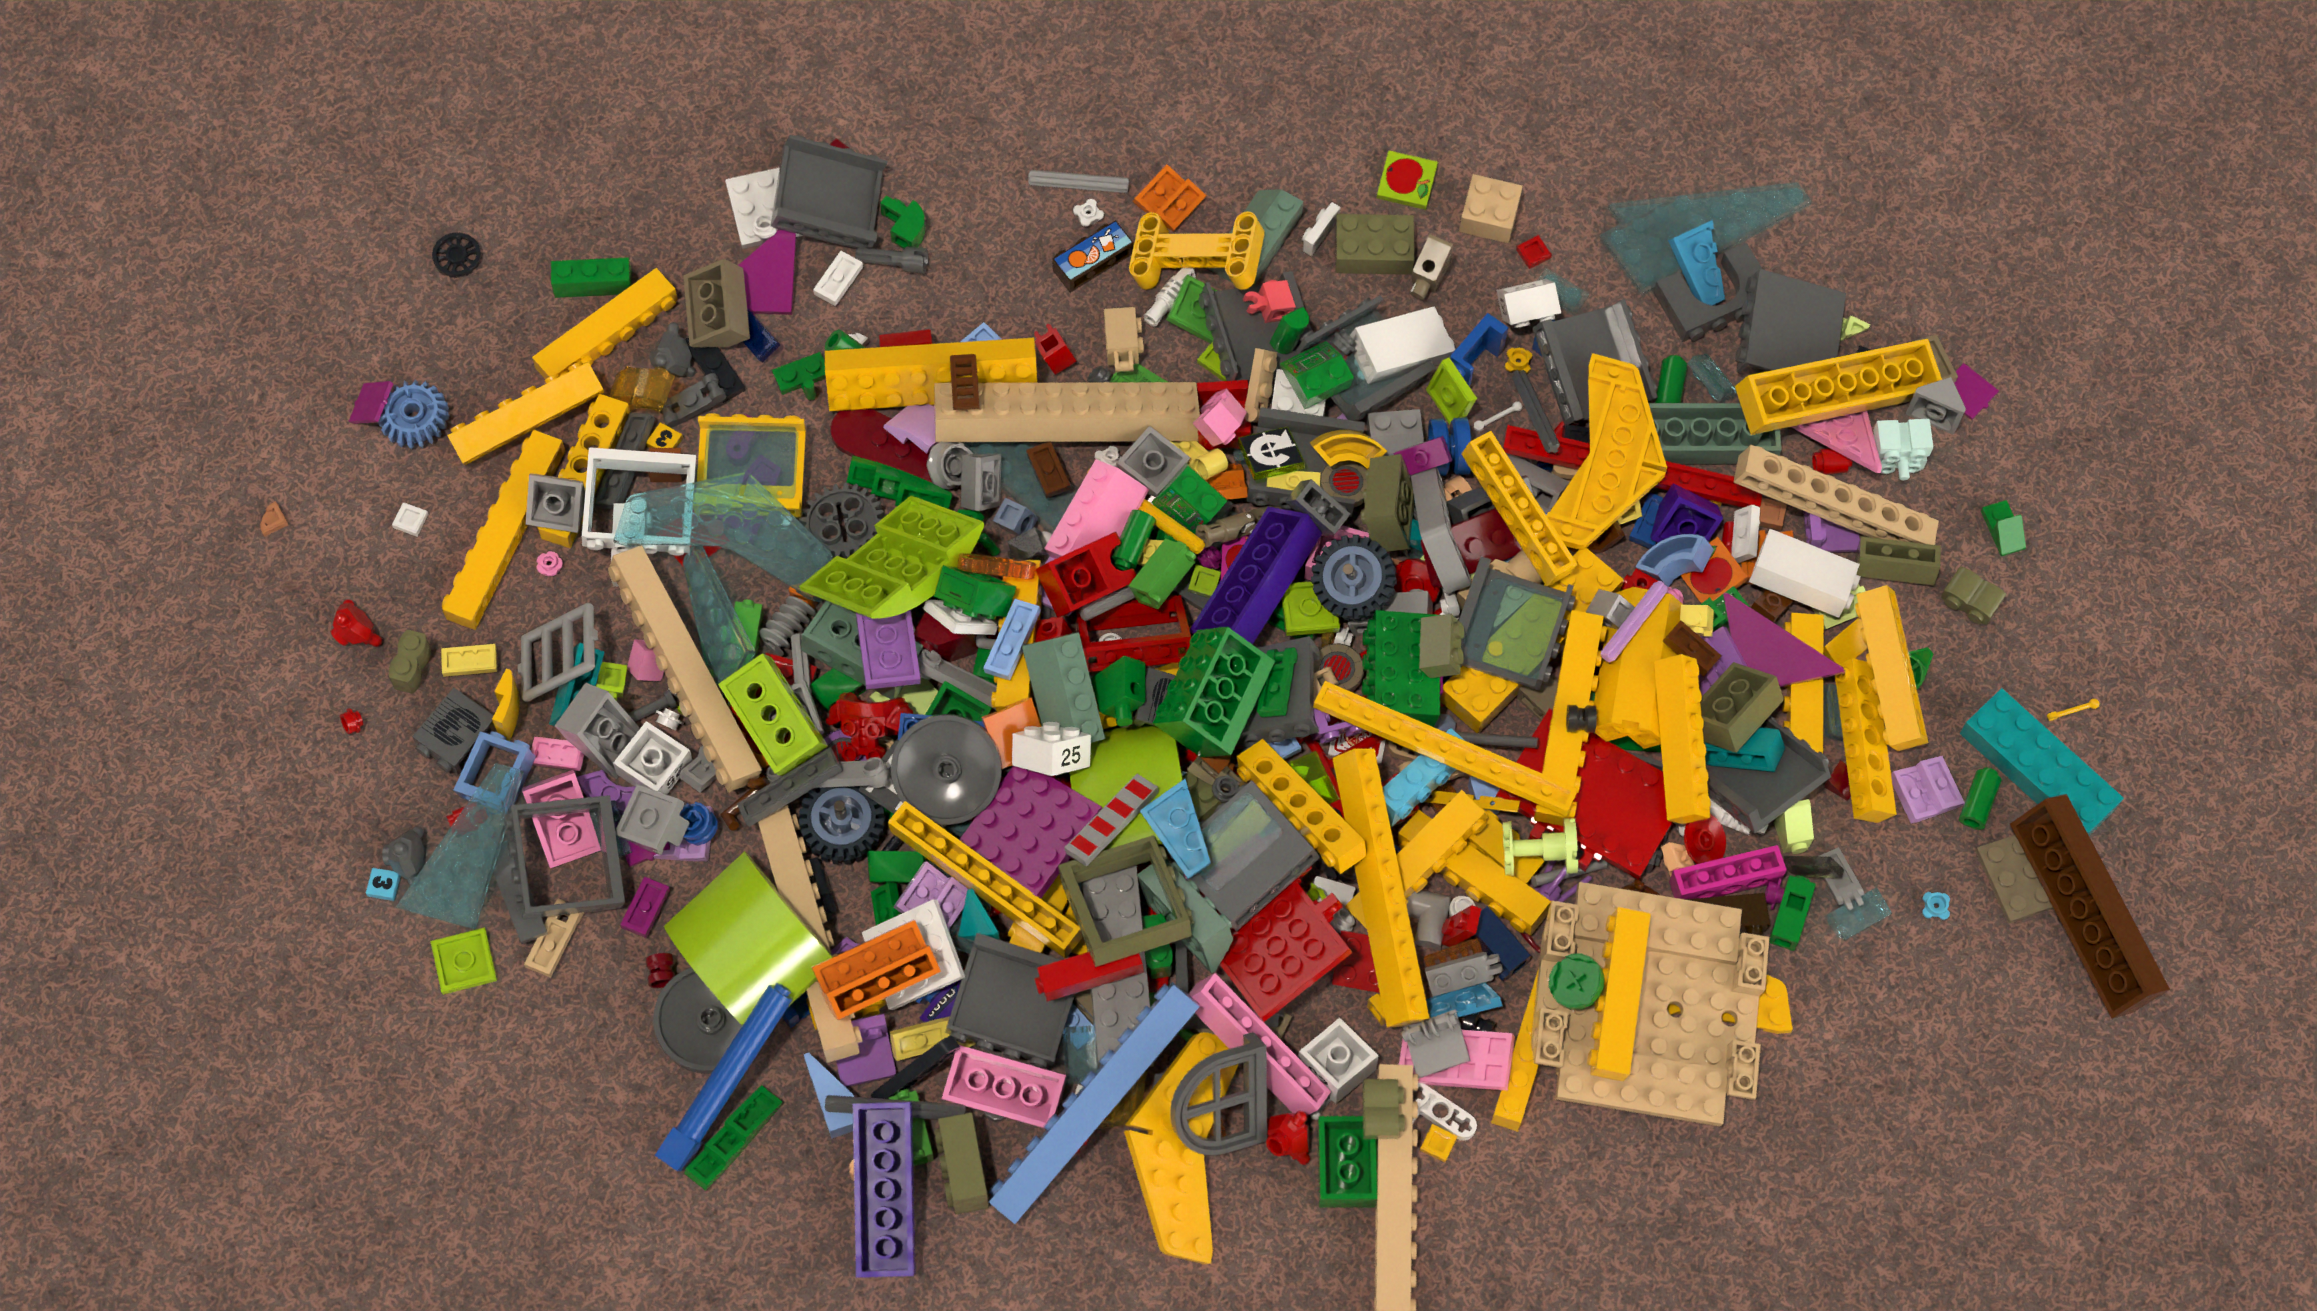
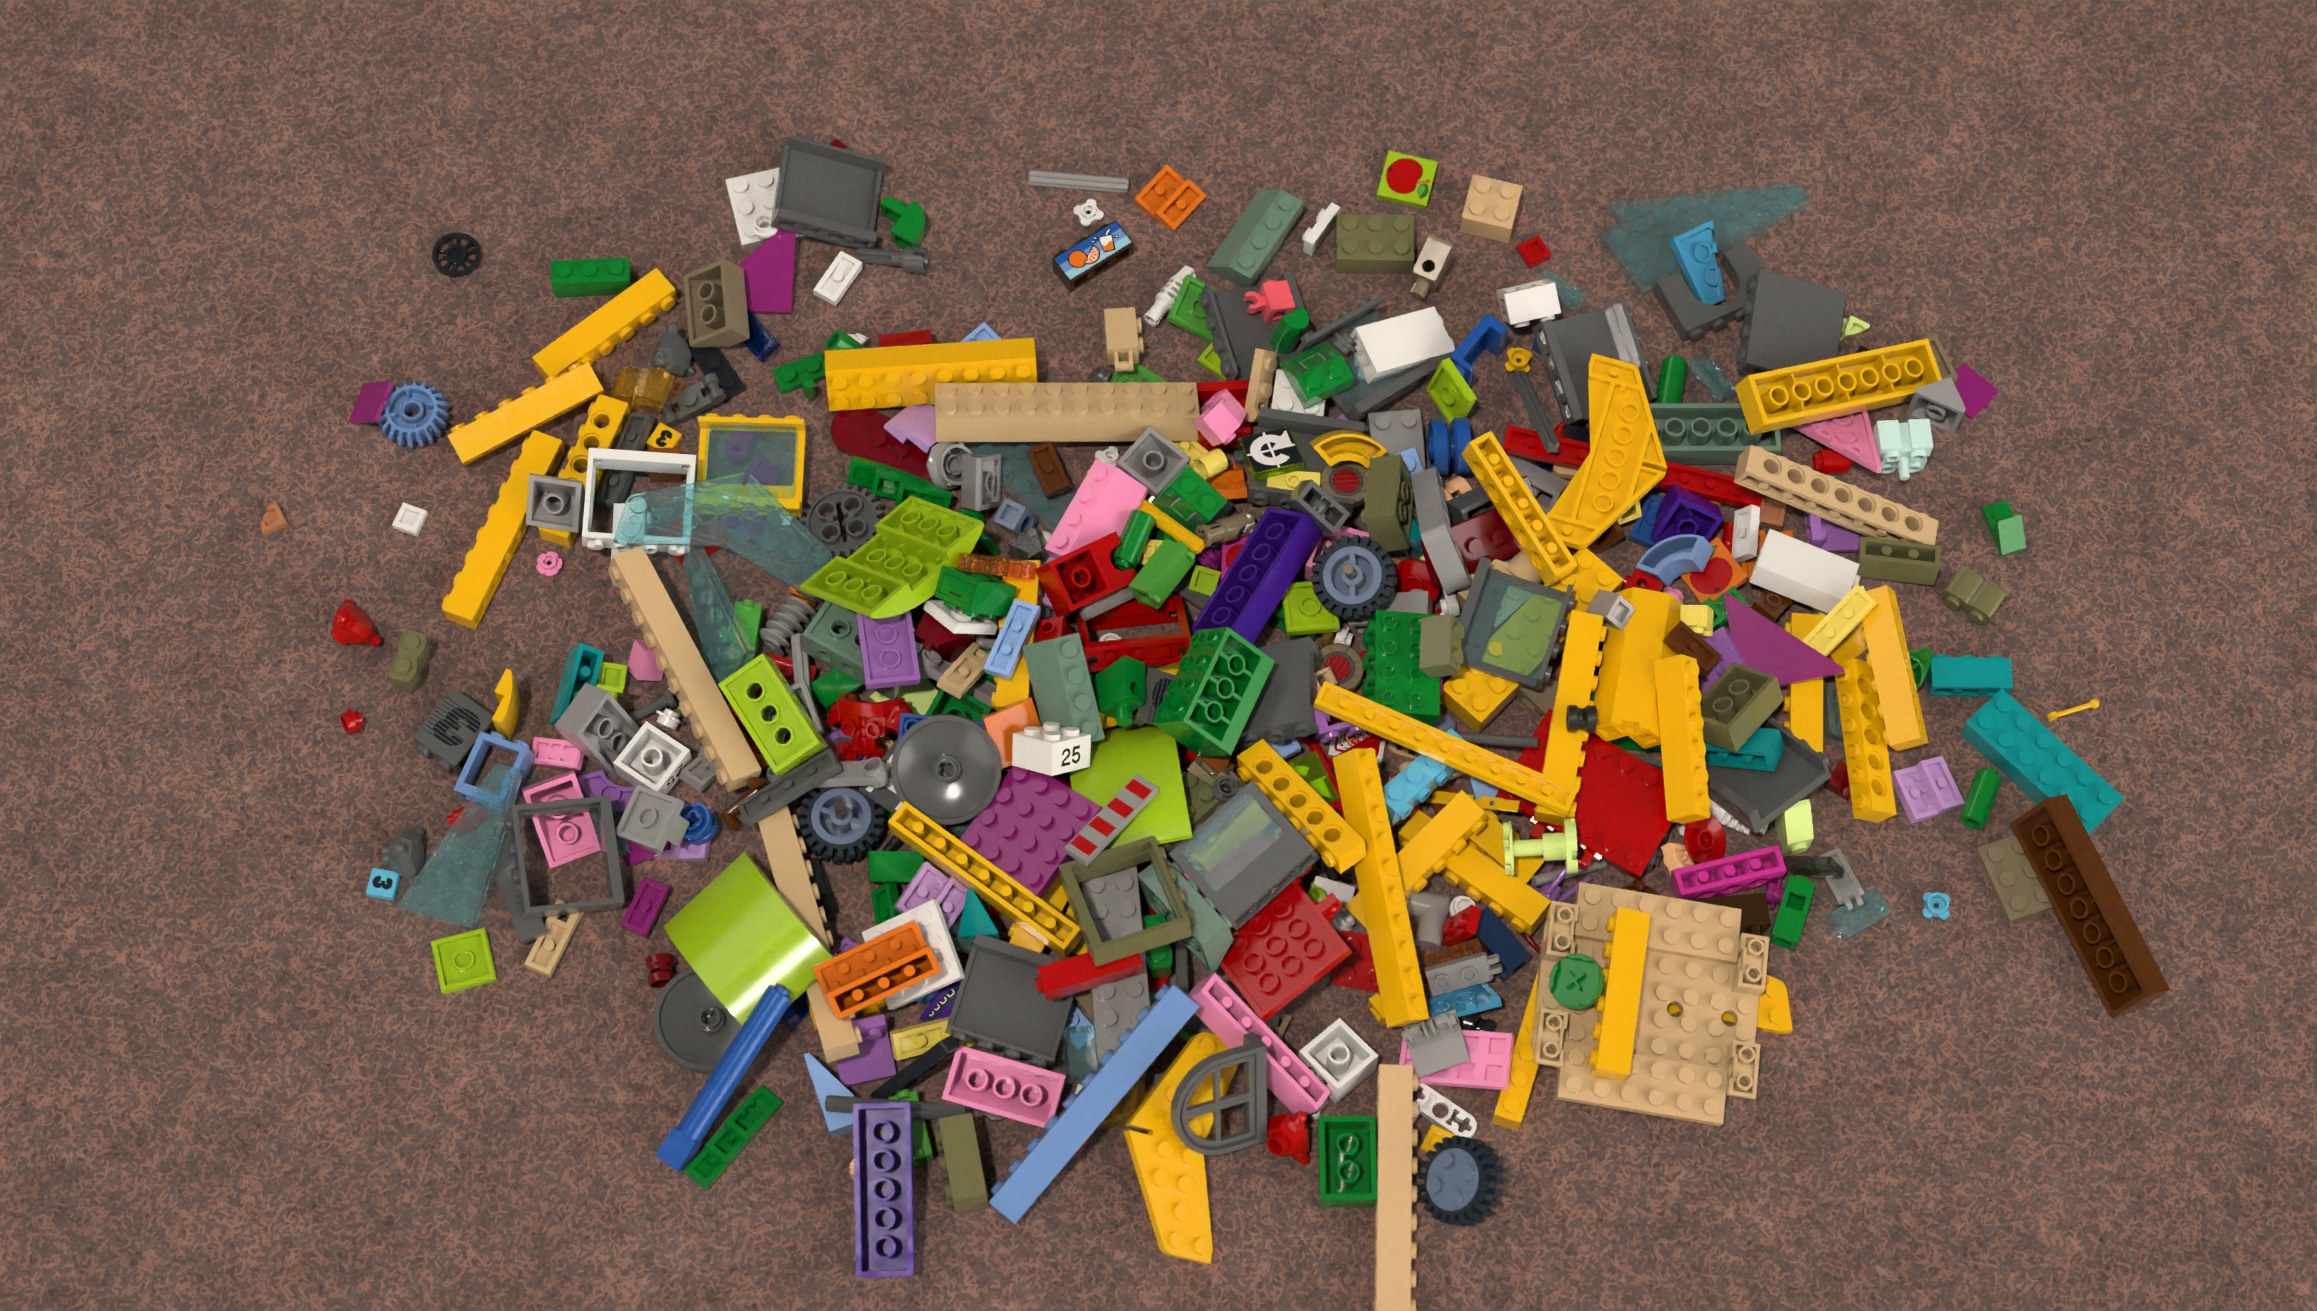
light yellow plate [441,644,497,677] -> none
light grey bar [518,603,598,702] -> none
reddish brown slope [950,354,980,410] -> none
red brick [1034,324,1077,375] -> none
yellow beam [1129,211,1264,290] -> none
dark azure wing [1140,779,1211,880] -> none
green plate [1257,647,1298,717] -> none
olive brick [1362,1079,1404,1139] -> none
magenta plate [1393,436,1452,475] -> none
white hinge [1474,401,1523,432] -> none
lavender axle [1601,581,1668,663] -> none
none -> tan plate [937,642,991,699]
none -> wheel [1417,1135,1504,1227]
none -> light yellow plate [1802,584,1878,657]
none -> teal brick [1926,654,2013,697]

